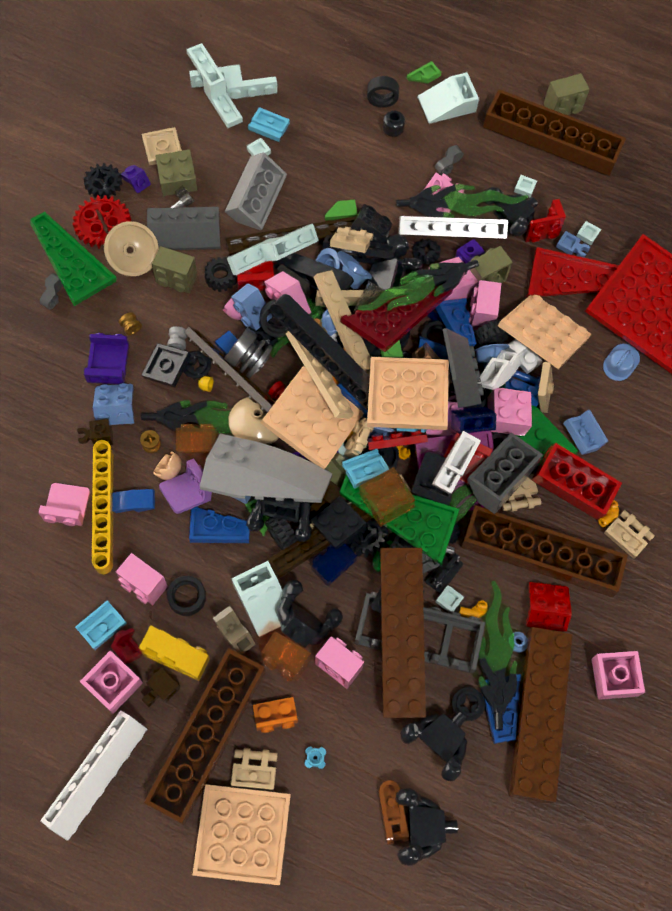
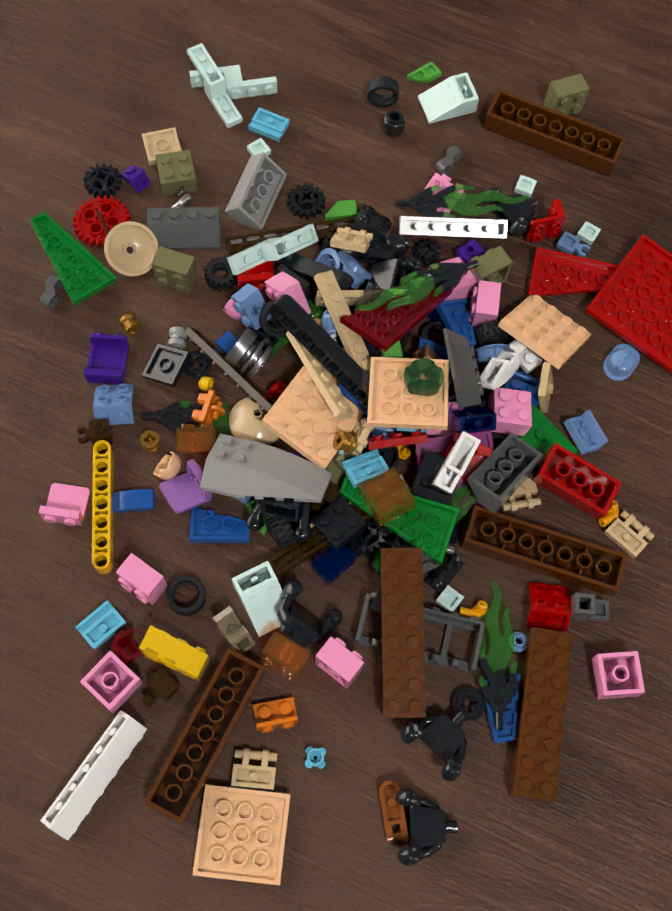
none -> orange hips [191,389,226,429]
none -> black gear [288,183,326,220]
none -> pearl gold wheel [333,431,357,454]
none -> clear green plate [404,358,444,396]
none -> dark grey brick [571,592,609,622]

